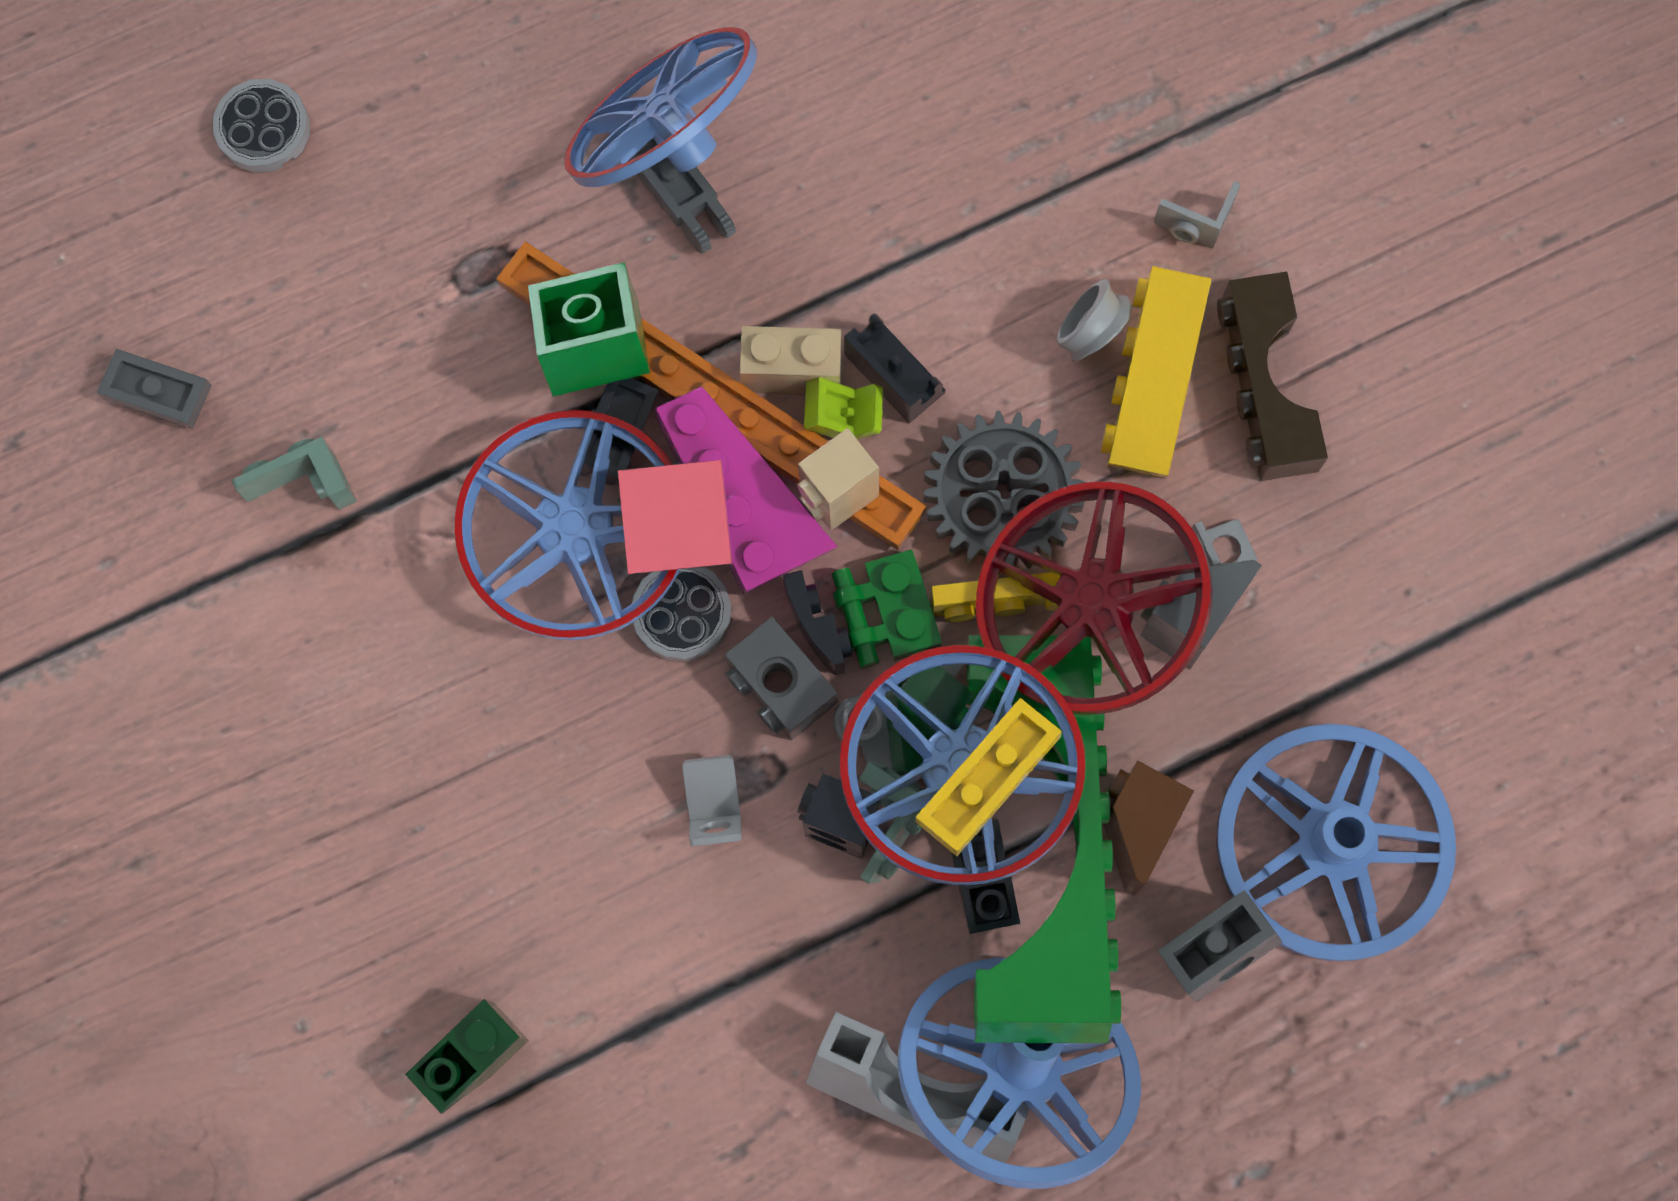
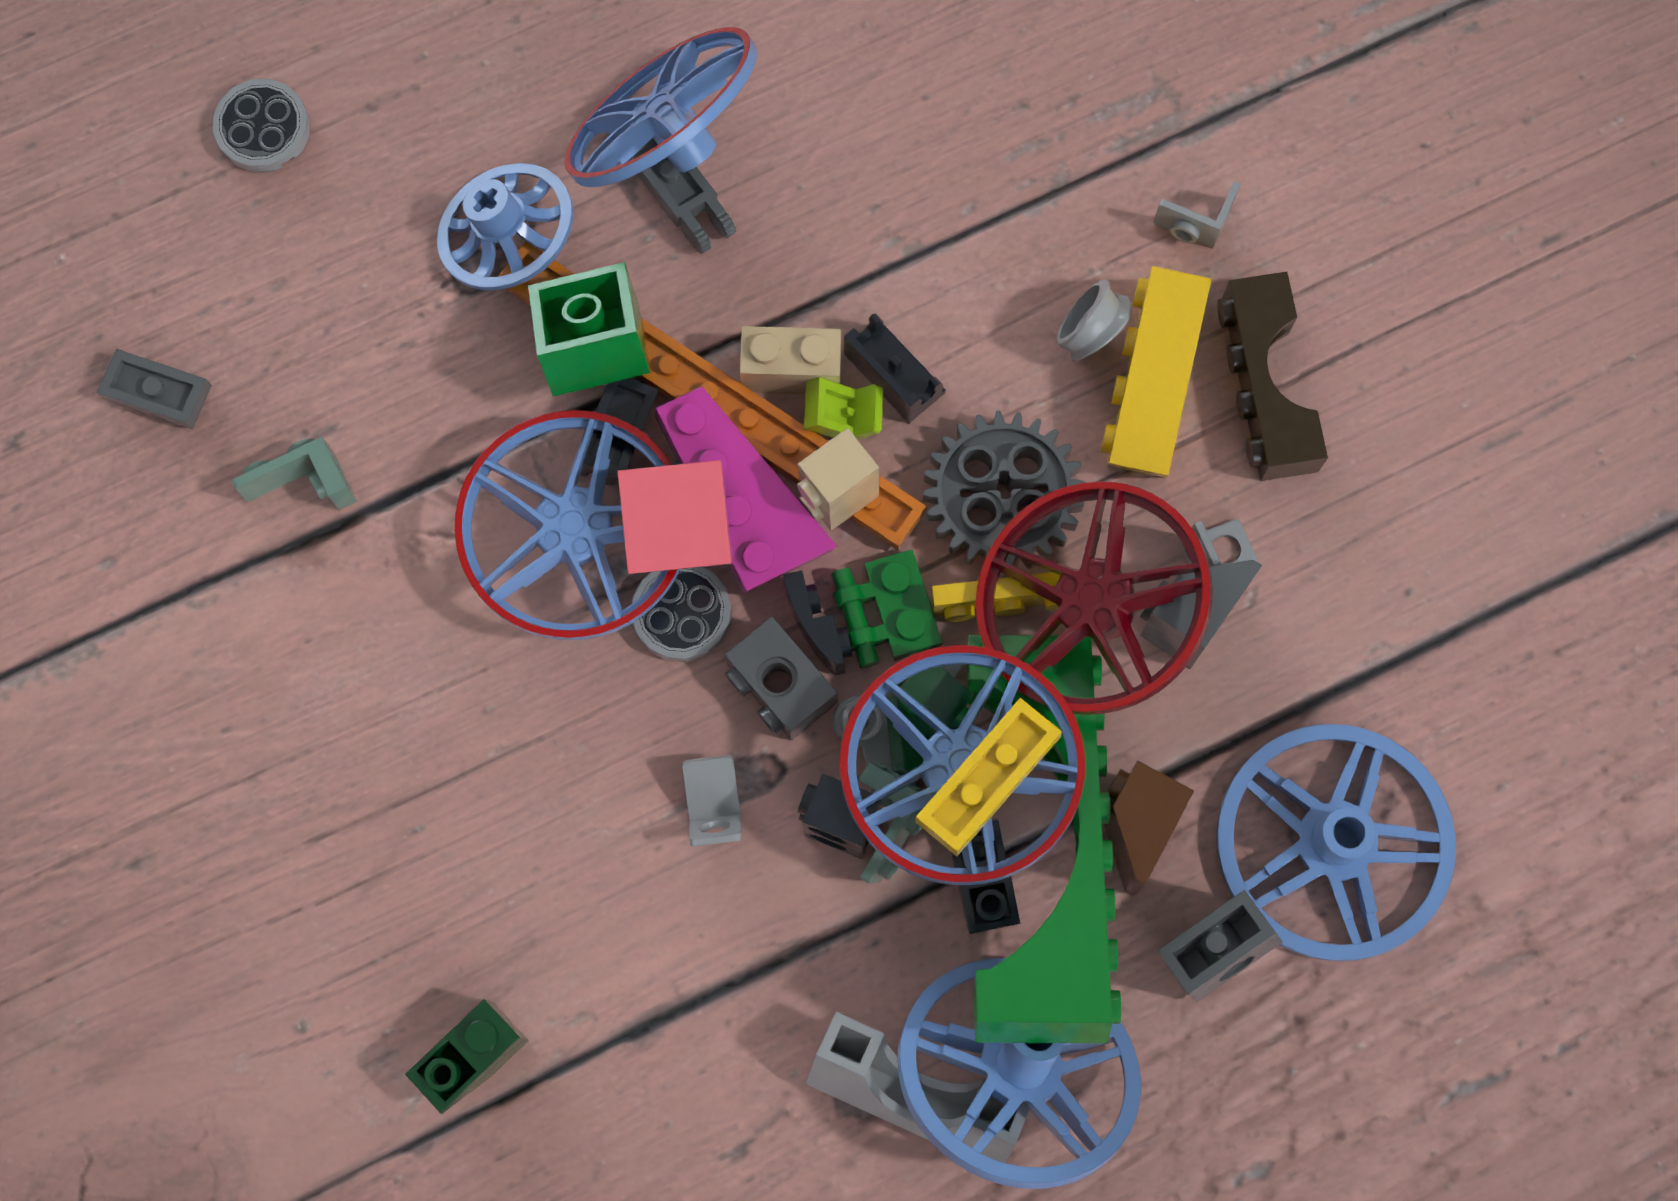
none -> medium blue wheel [437,163,574,290]

